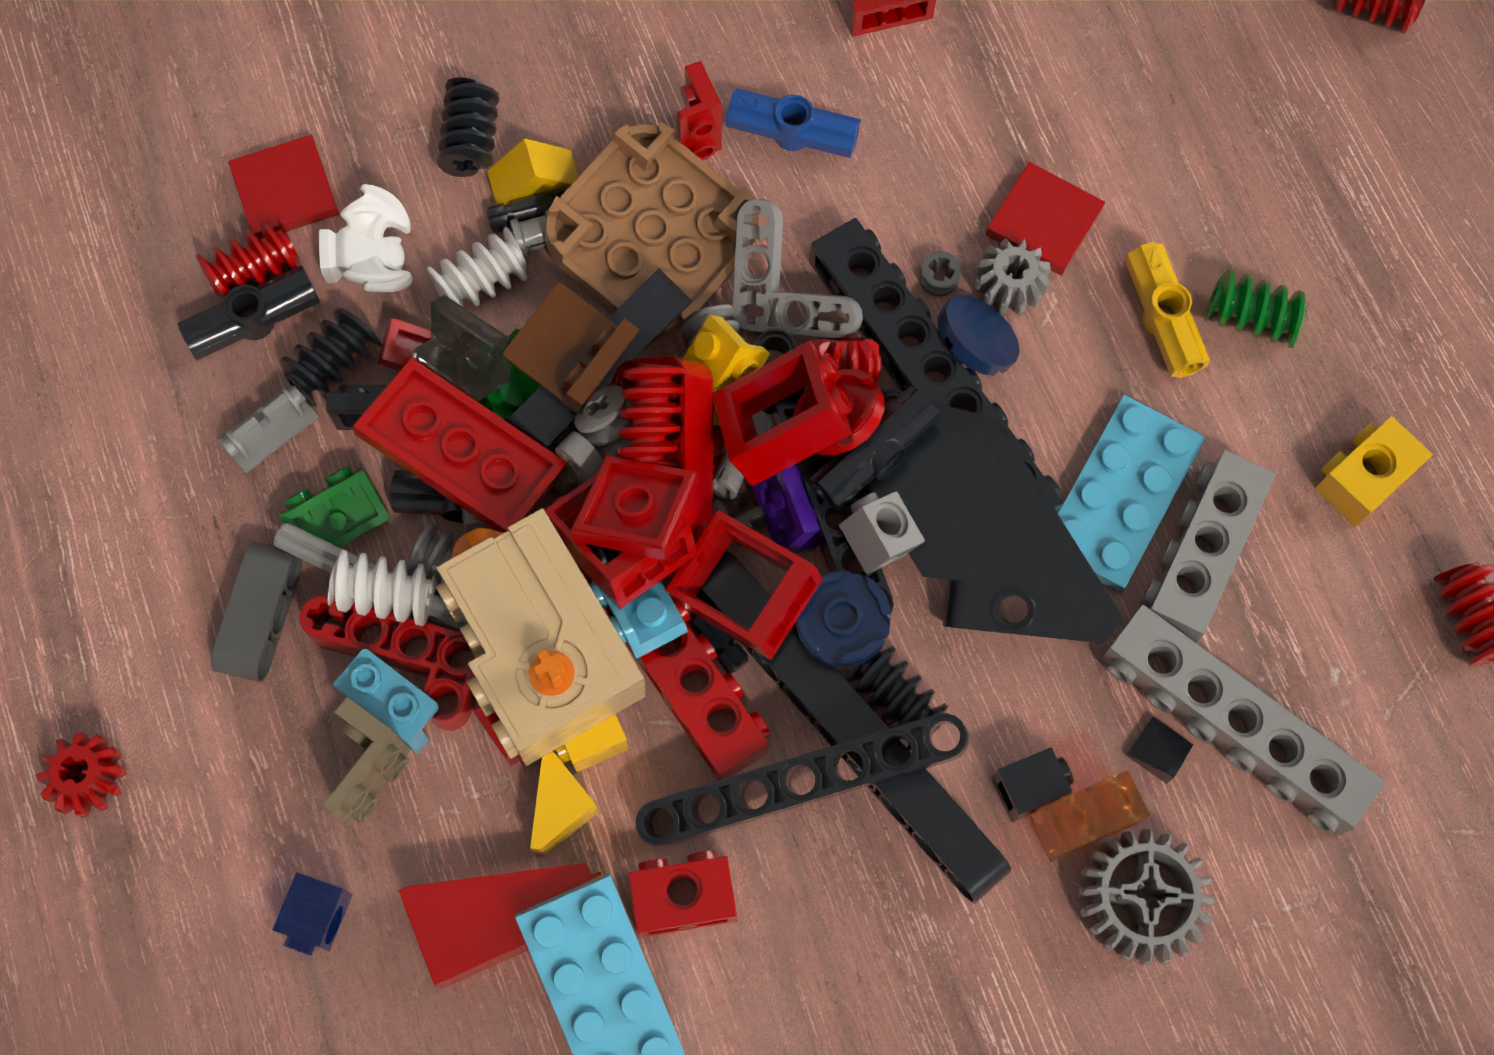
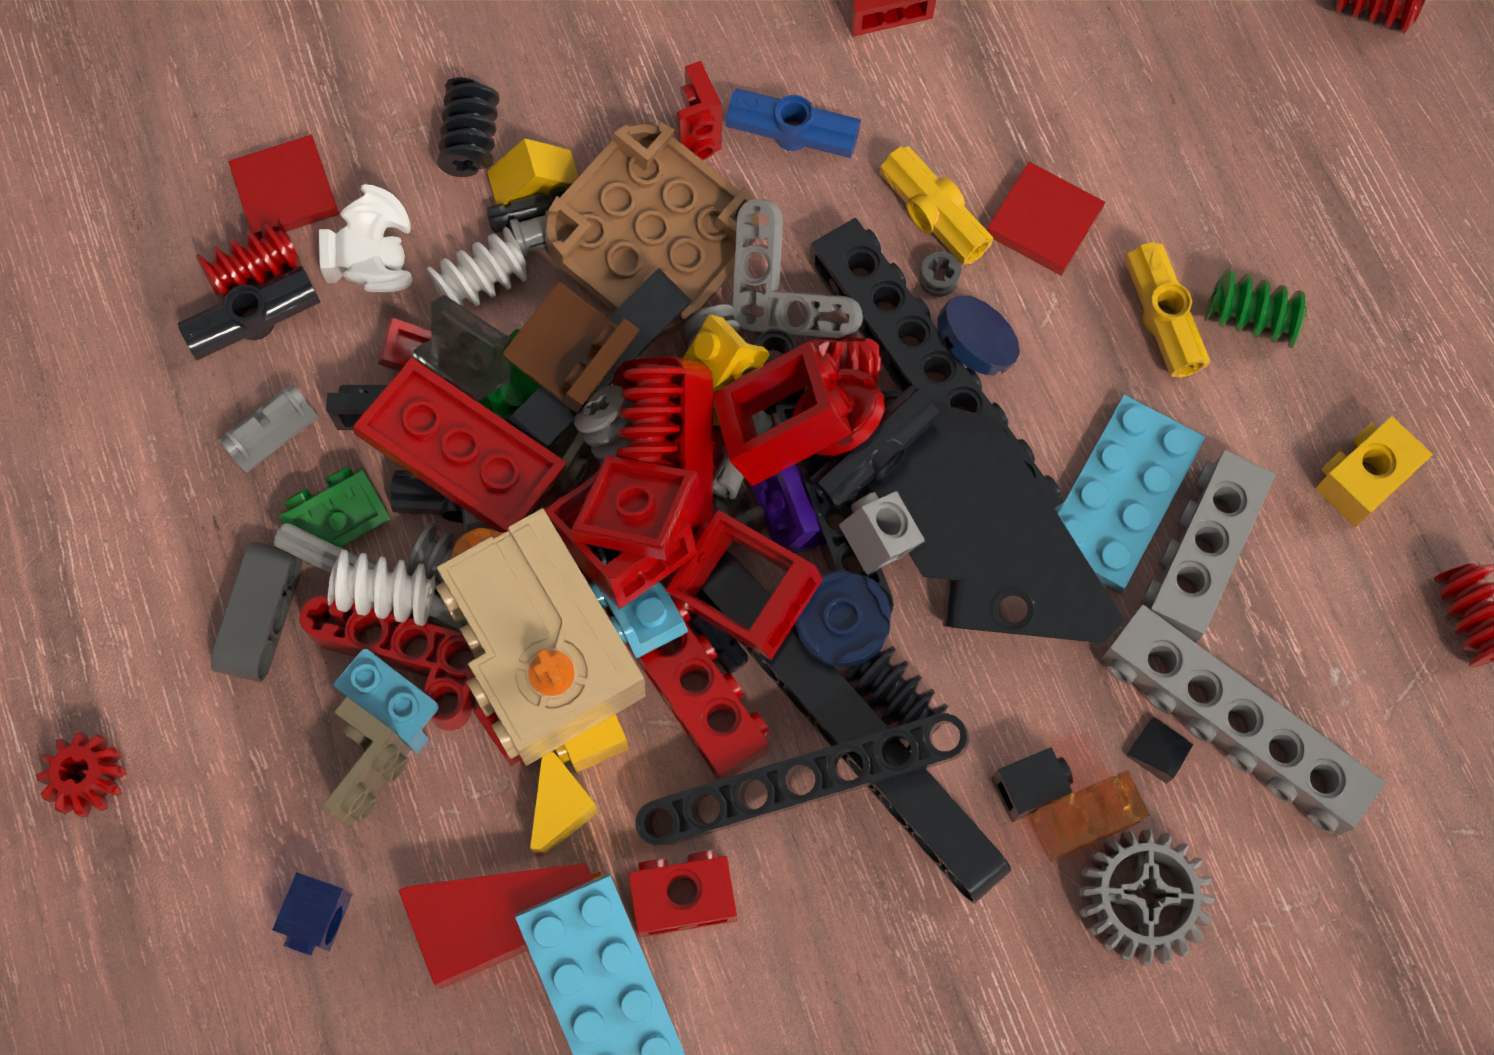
black piece [279,307,382,407] -> none
light grey beam [555,432,604,494] -> none
light grey gear [975,238,1051,316] -> none
none -> yellow piece [879,146,993,266]

